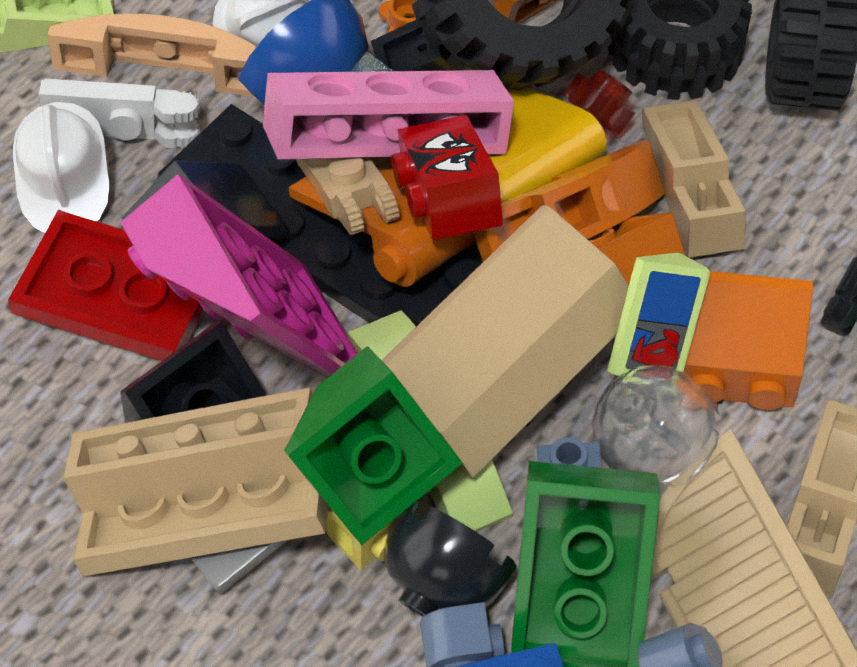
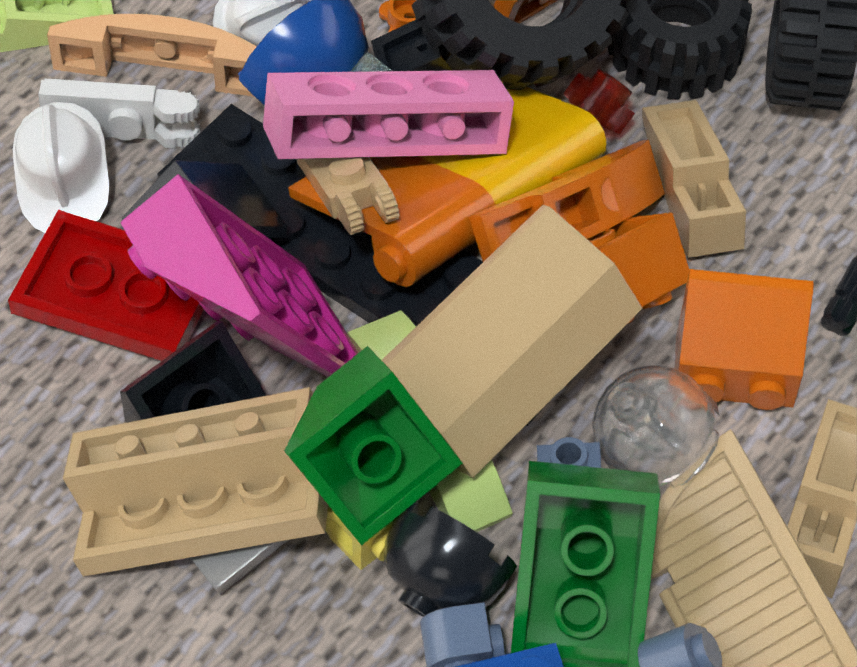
red brick [391,115,503,241] -> none
slope [607,252,710,382] -> none

